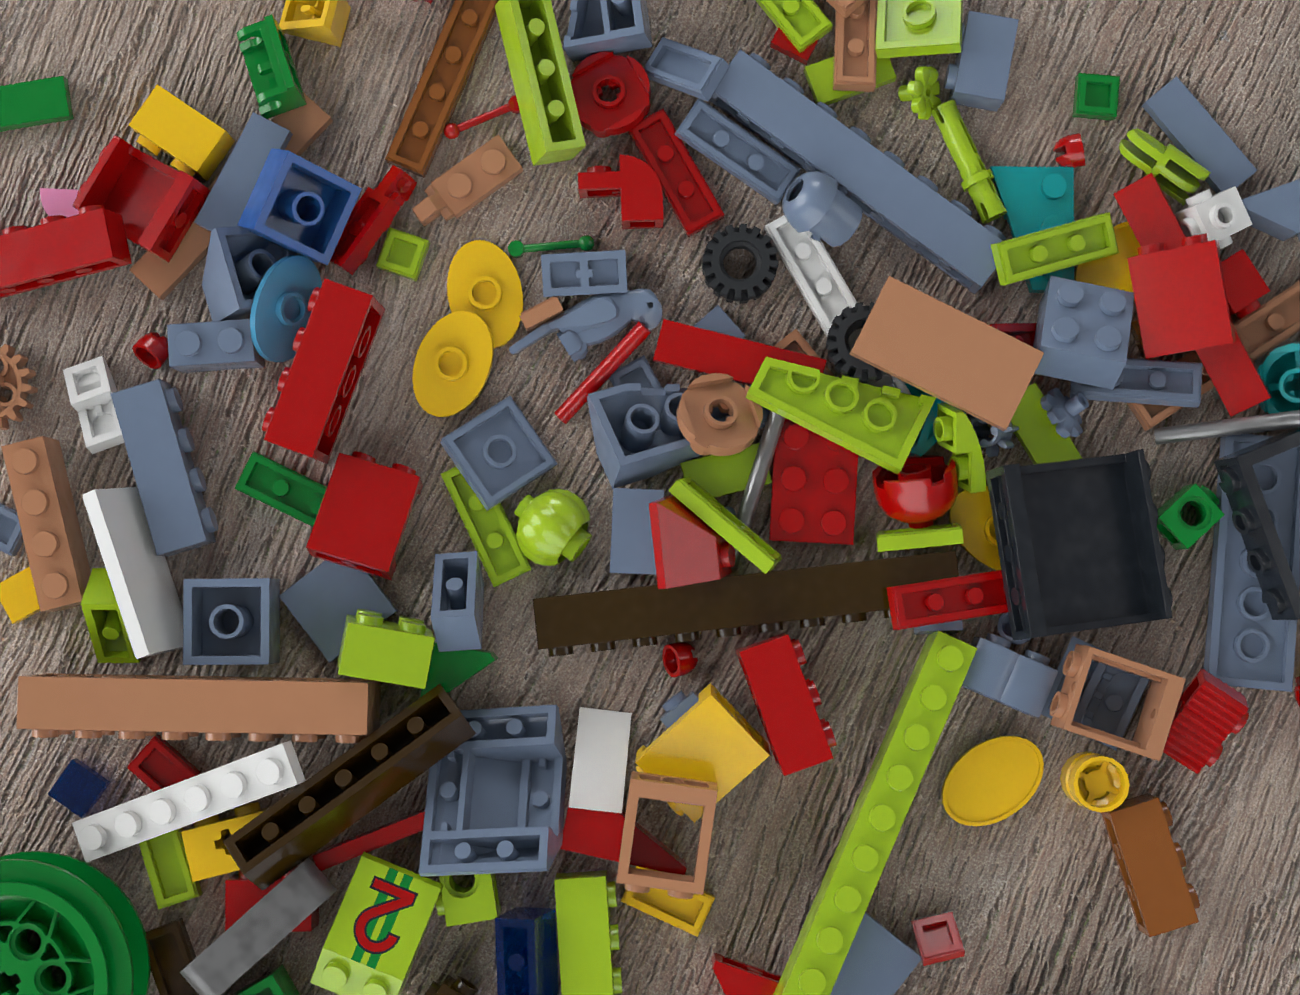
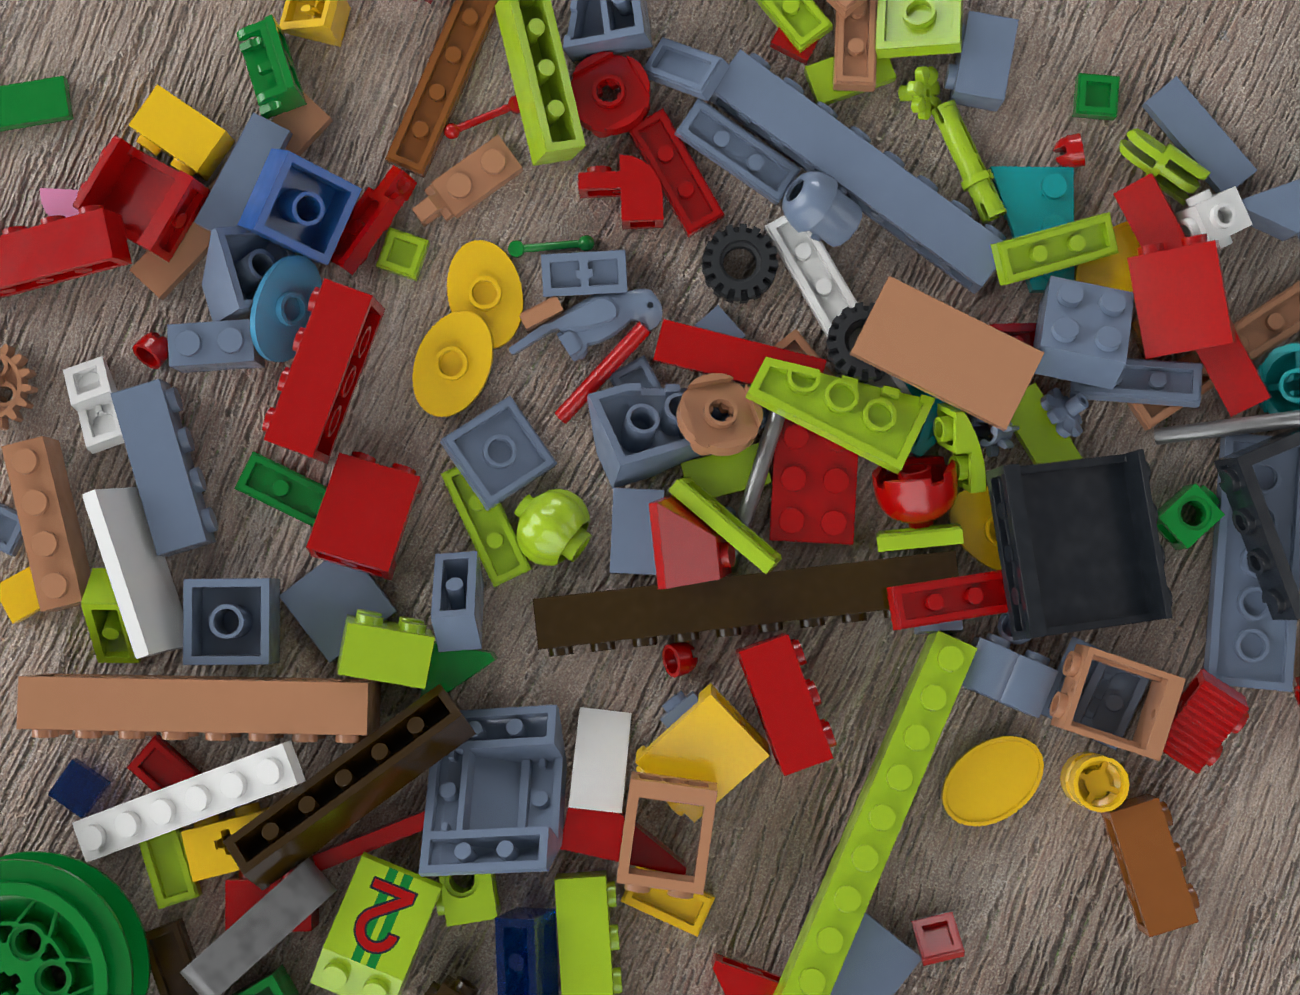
red brick [1221,249,1270,320] -> none

